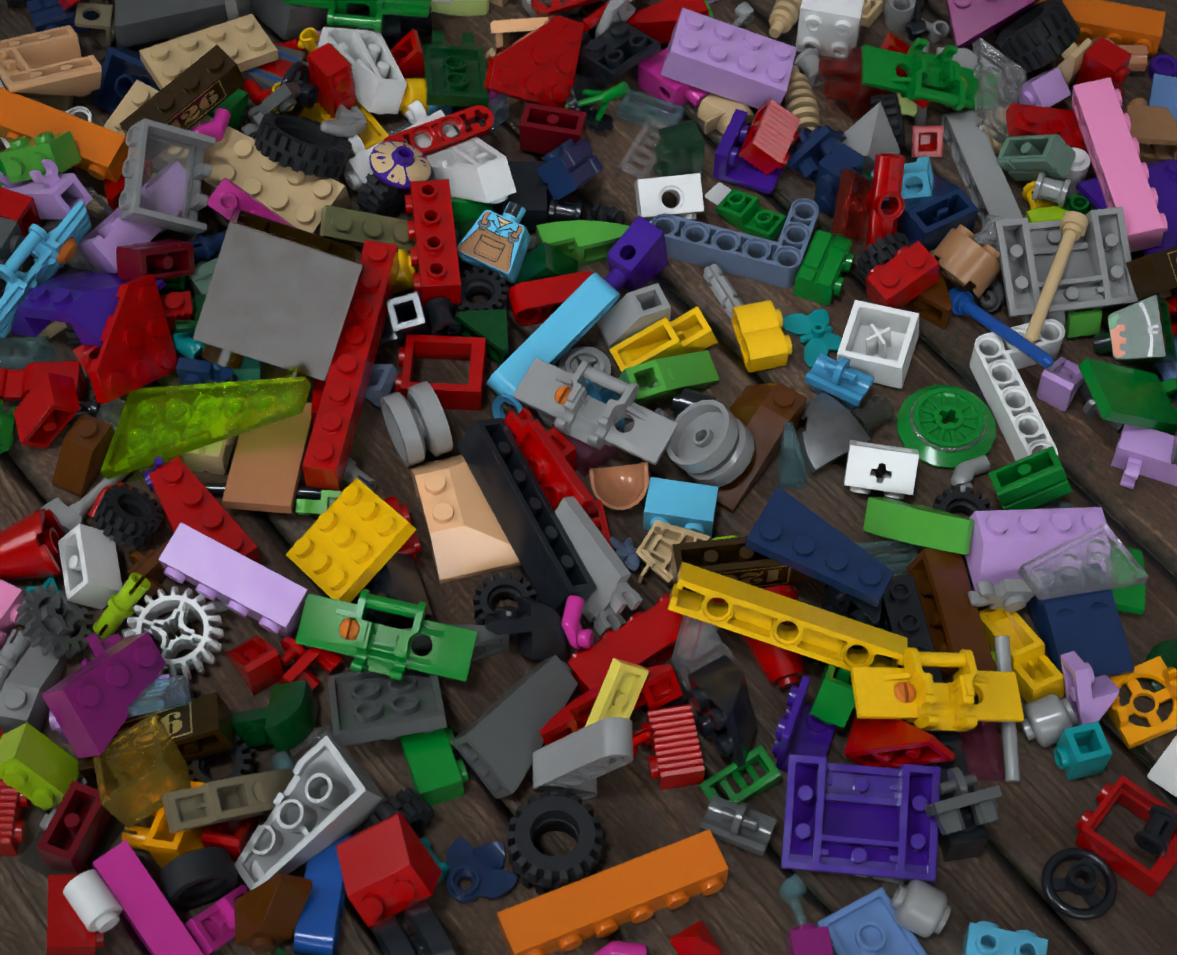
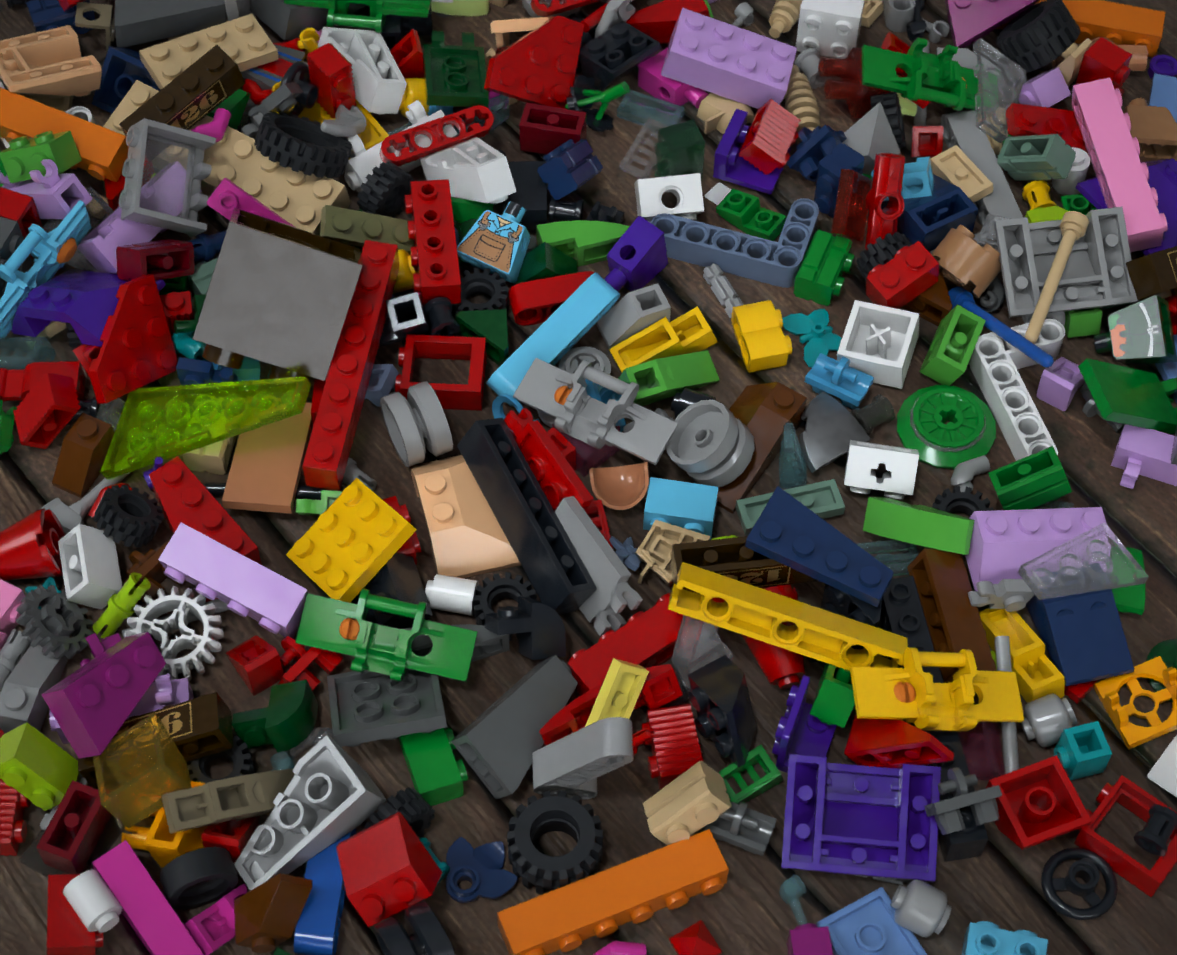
clear light blue slope [127,675,191,717] -> none
tan dish [369,141,431,190] -> none
dark pink arm [561,595,594,650] -> none
light grey bush [1032,172,1071,207] -> none
lavender slope [1060,651,1119,726] -> none
none -> white brick [425,574,479,616]
none -> tan brick [643,761,732,846]
none -> sand green plate [735,479,845,536]
none -> bright green brick [919,304,986,386]
none -> tan panel [930,145,993,203]
none -> red slope [986,755,1092,850]

